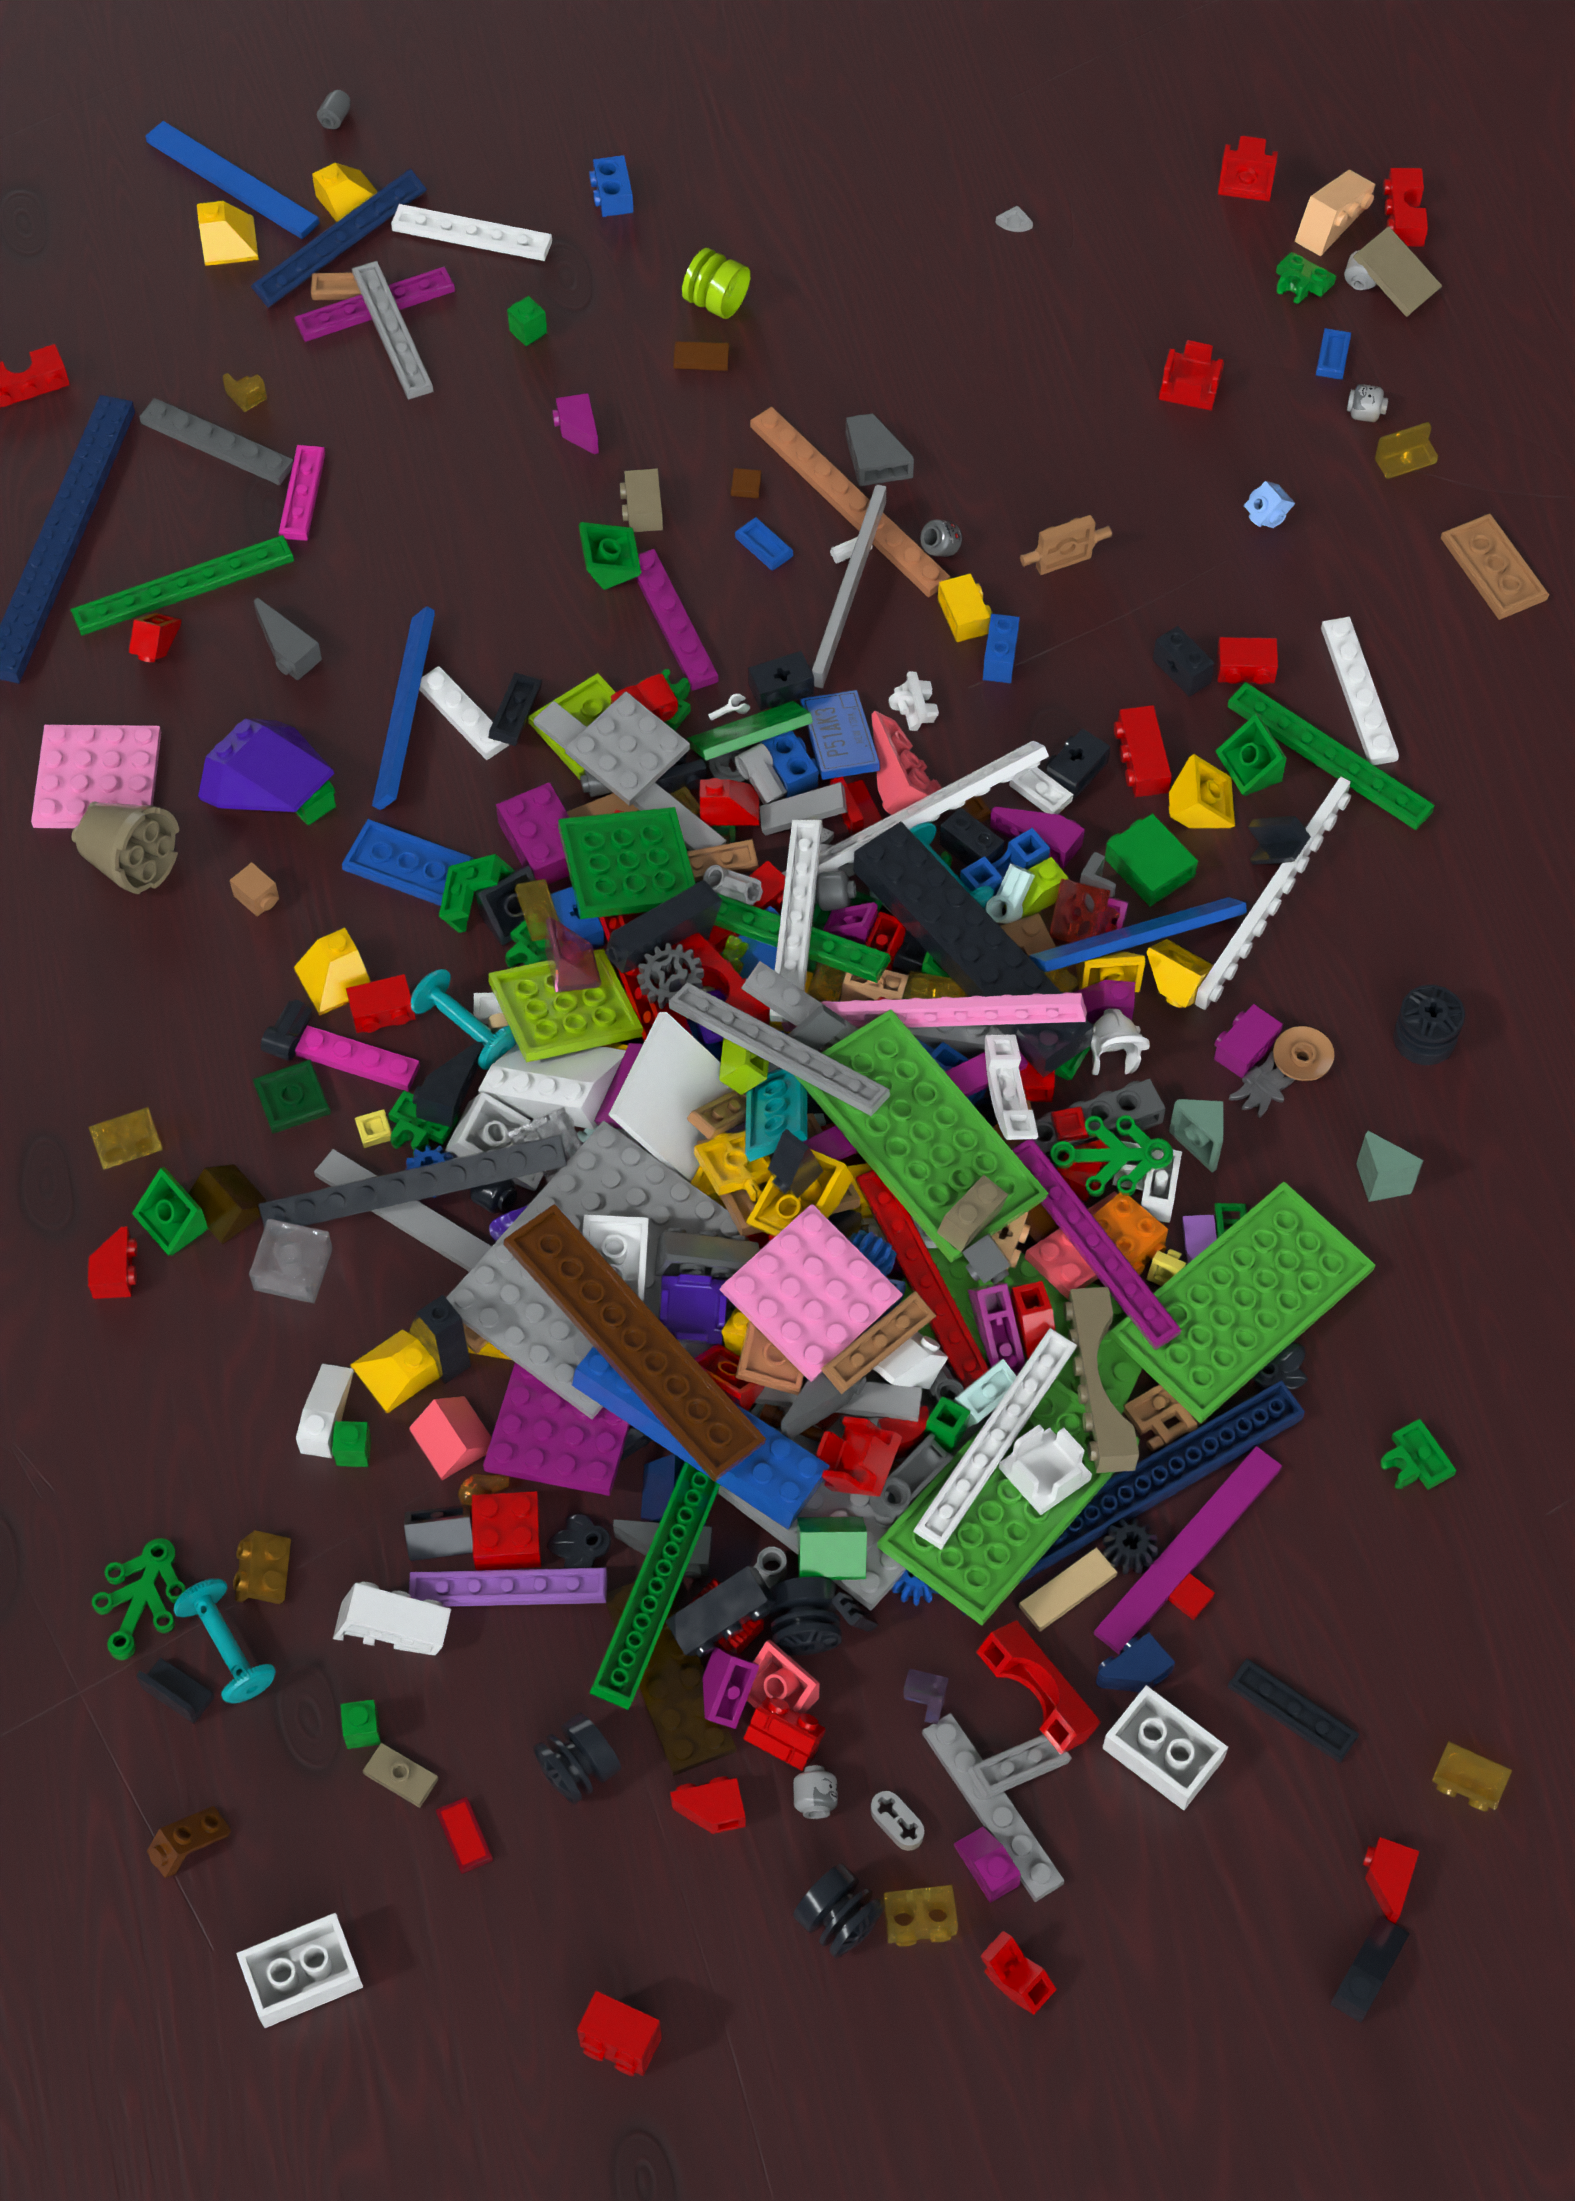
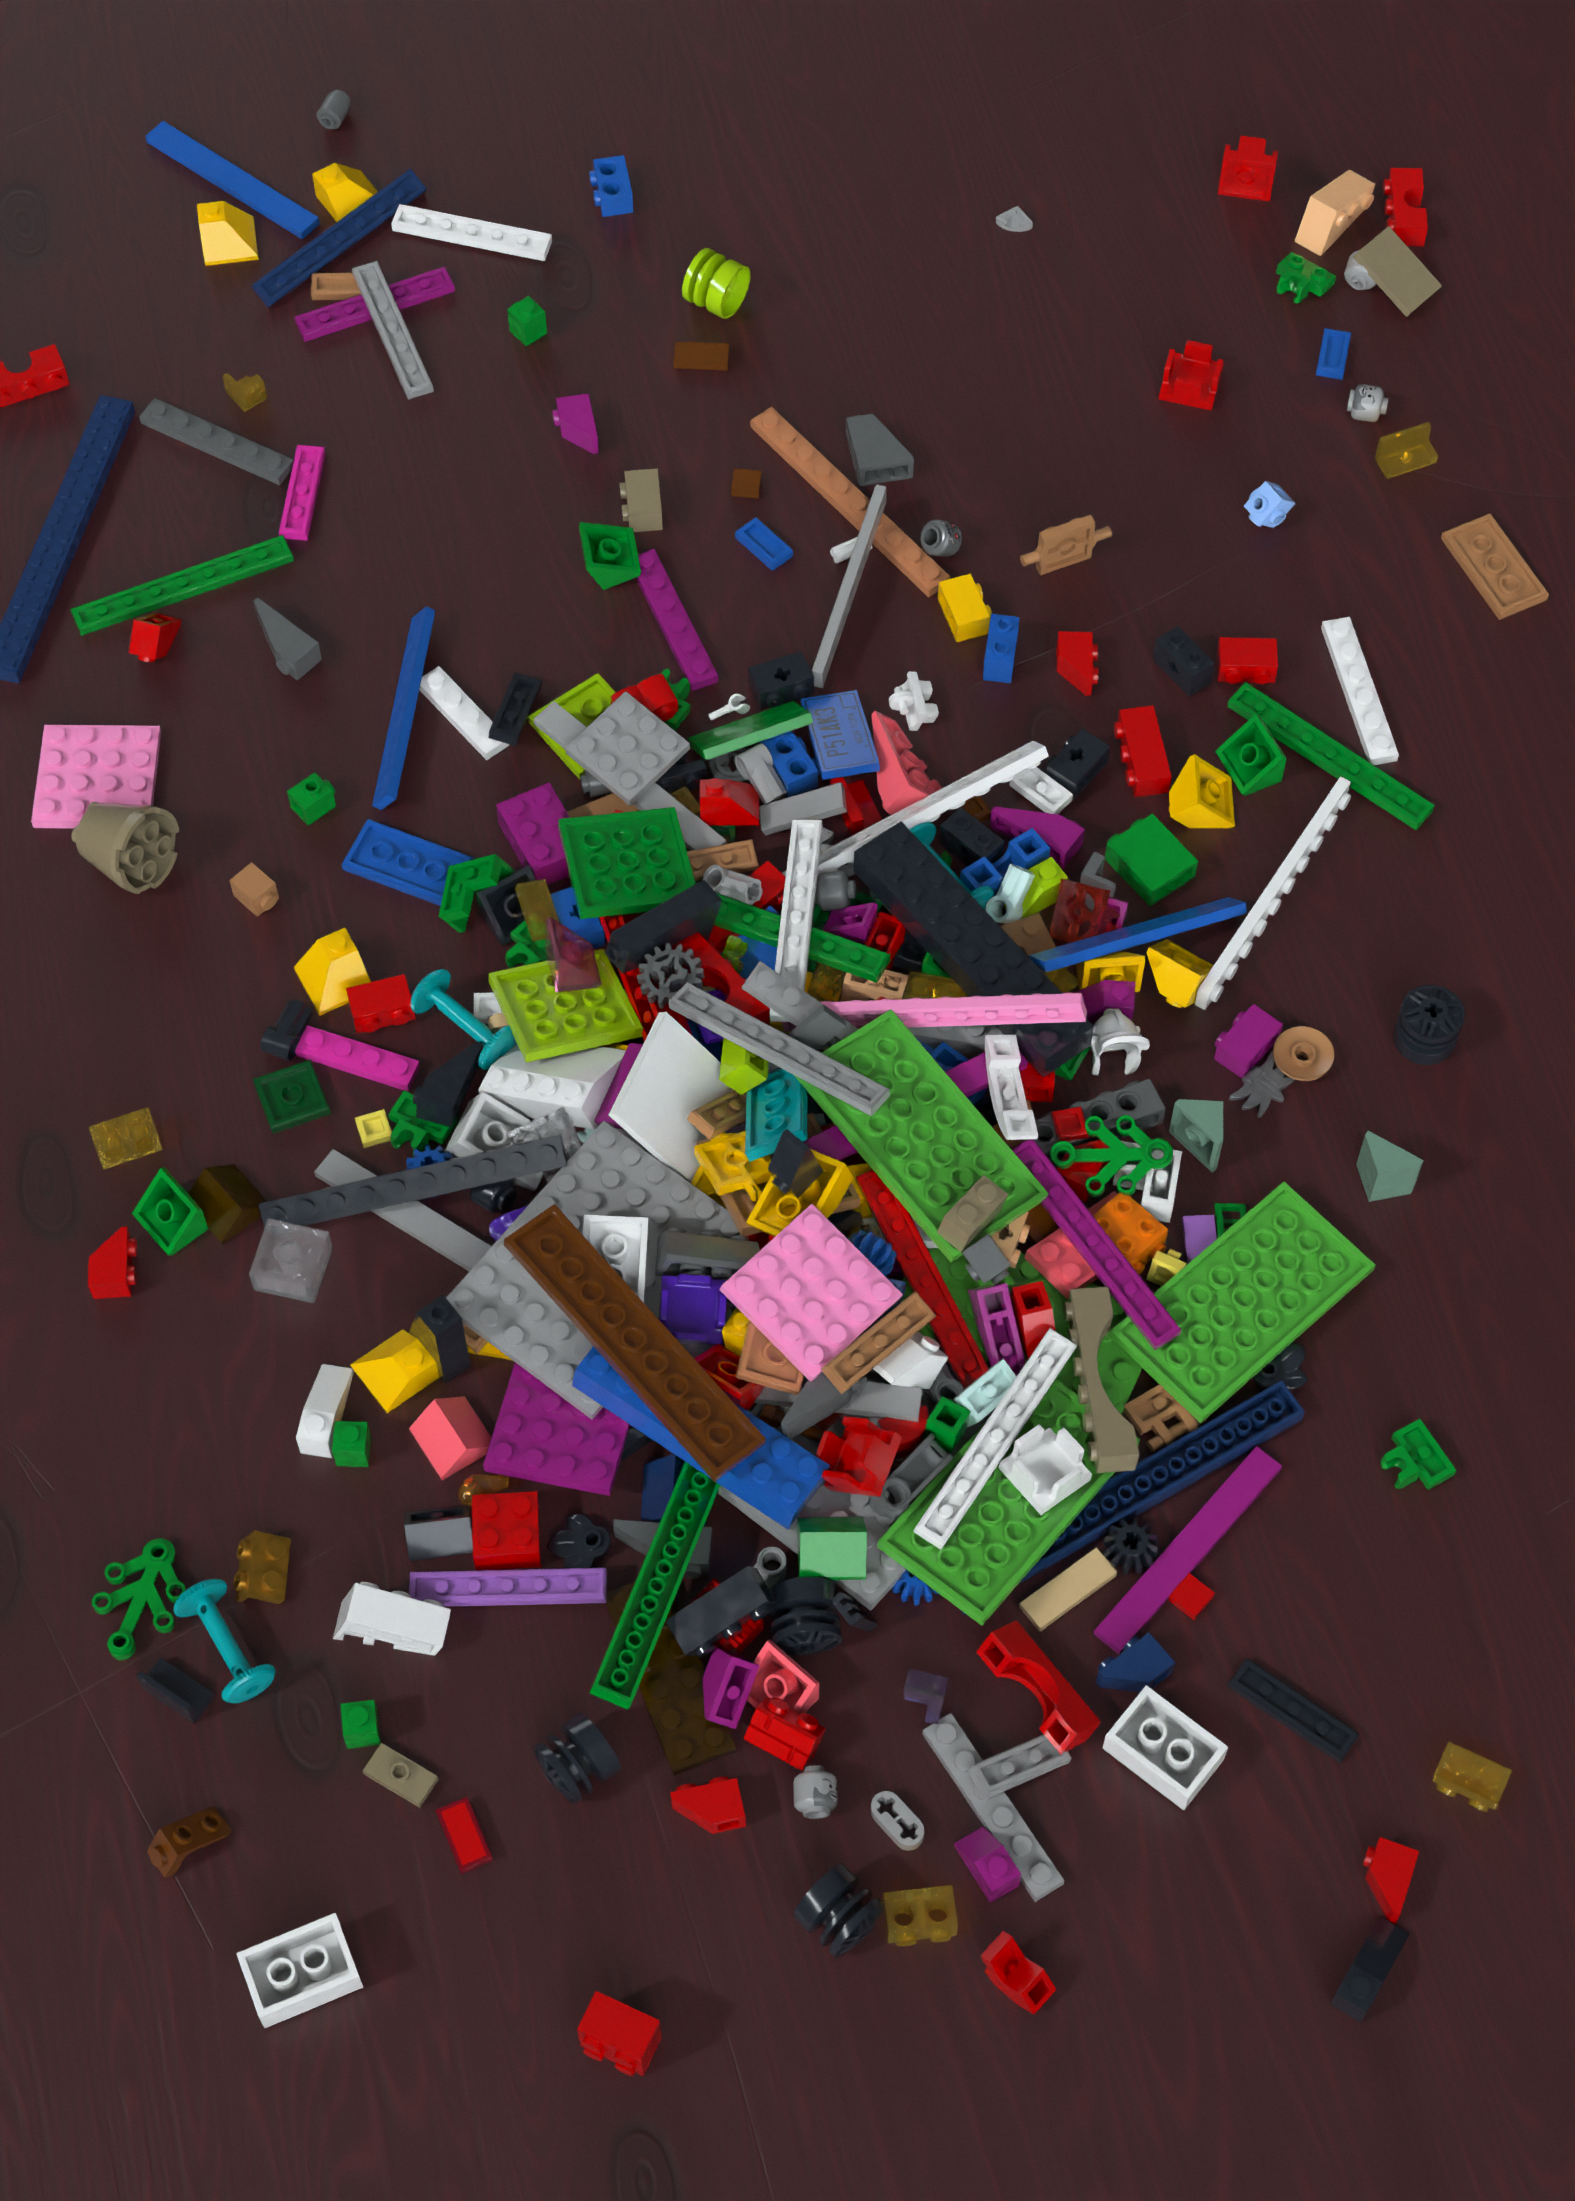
dark purple wedge [198,718,334,812] -> none
black panel [1248,816,1311,865] -> none
none -> red slope [1056,631,1099,696]

